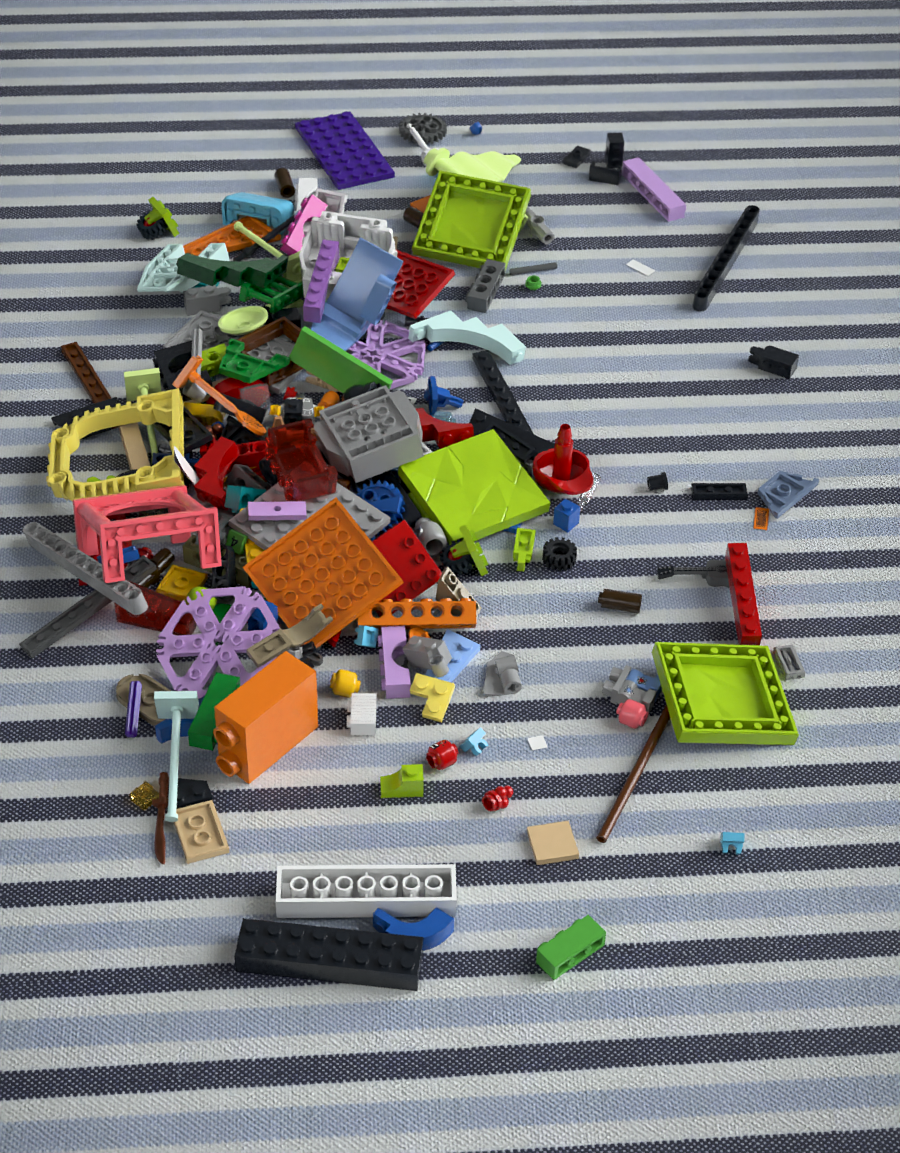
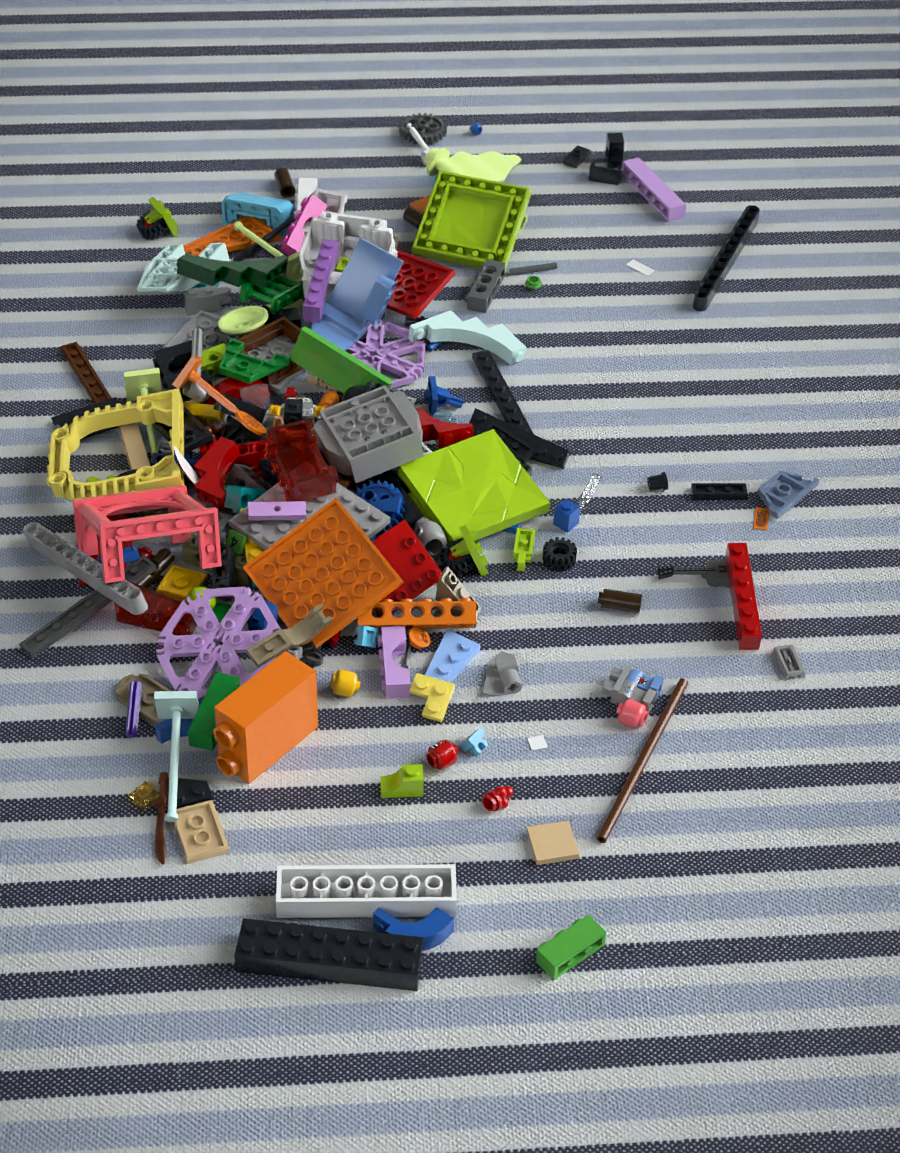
dark purple plate [295,111,395,190] -> none
white brick [347,693,376,736] -> none
light grey hinge [402,636,452,677] -> none
light grey piece [525,208,554,245] -> none
red piece [532,424,594,495] -> none
lime tile [651,642,799,745] -> none
medium azure tile [720,832,745,854] -> none
black hinge [748,346,799,379] -> none

